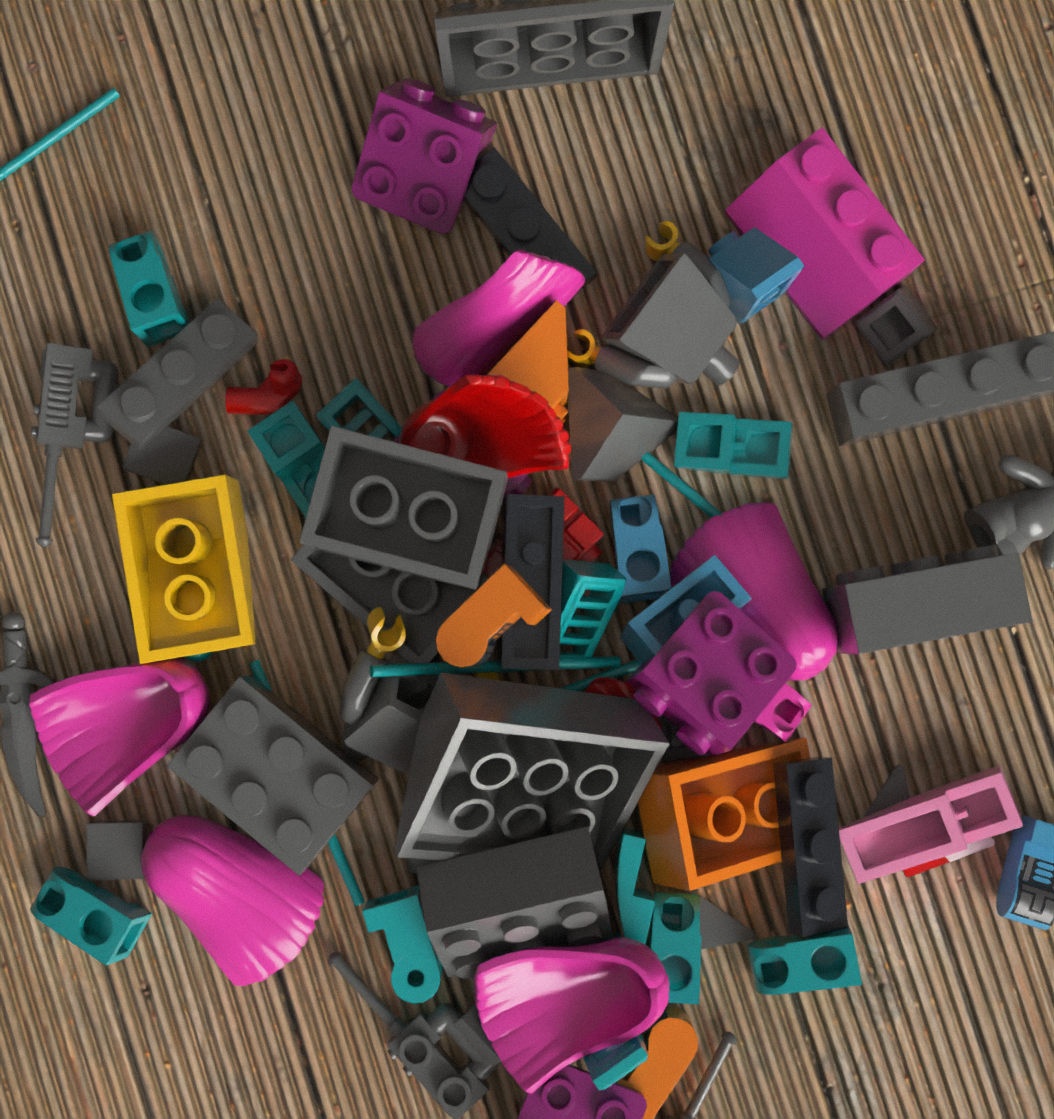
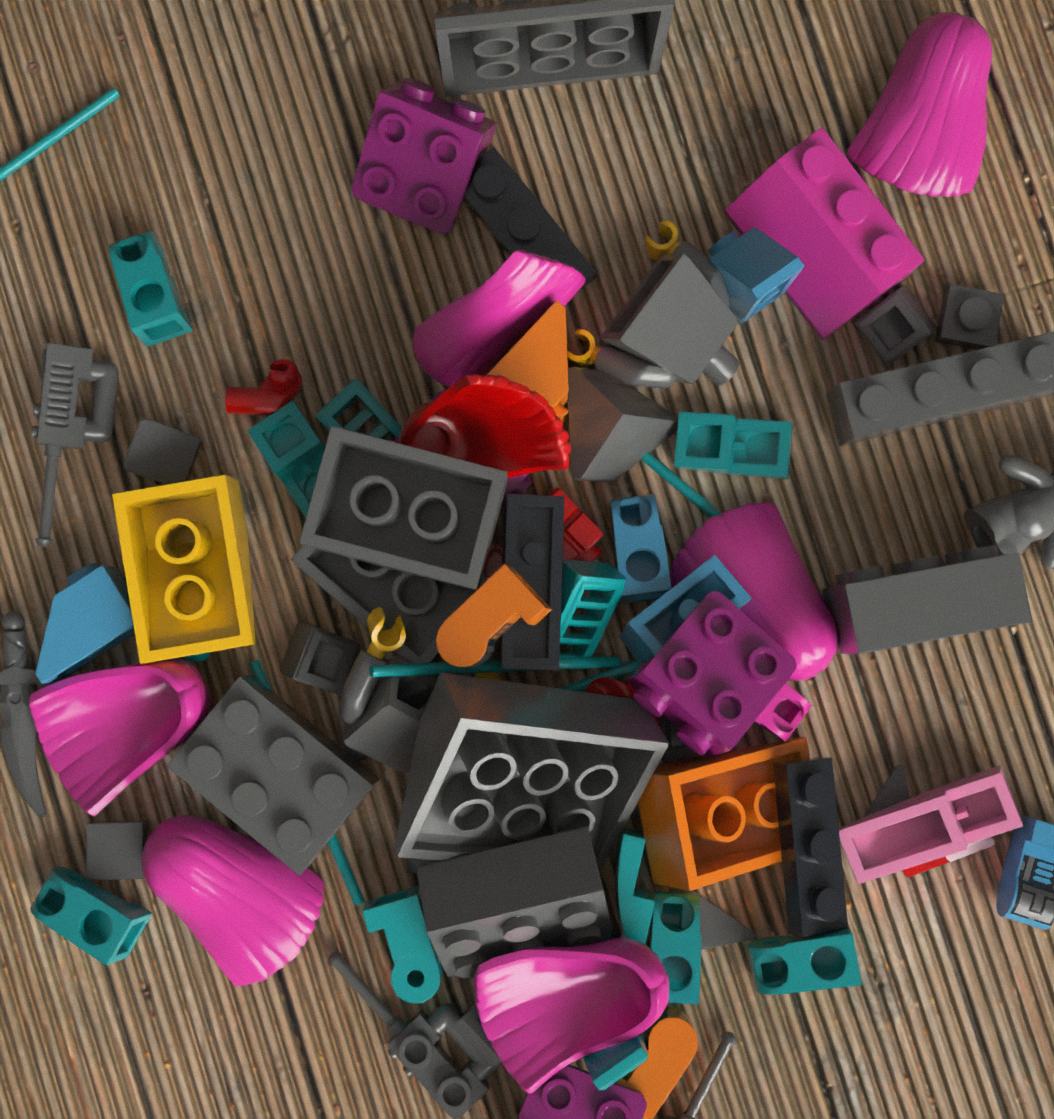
dark grey plate [97,298,258,452] -> none
none -> dark azure slope [35,563,135,683]
none -> dark grey slope [280,621,360,695]
none -> dark pink hair [847,12,992,197]
none -> dark grey plate [935,284,1005,350]

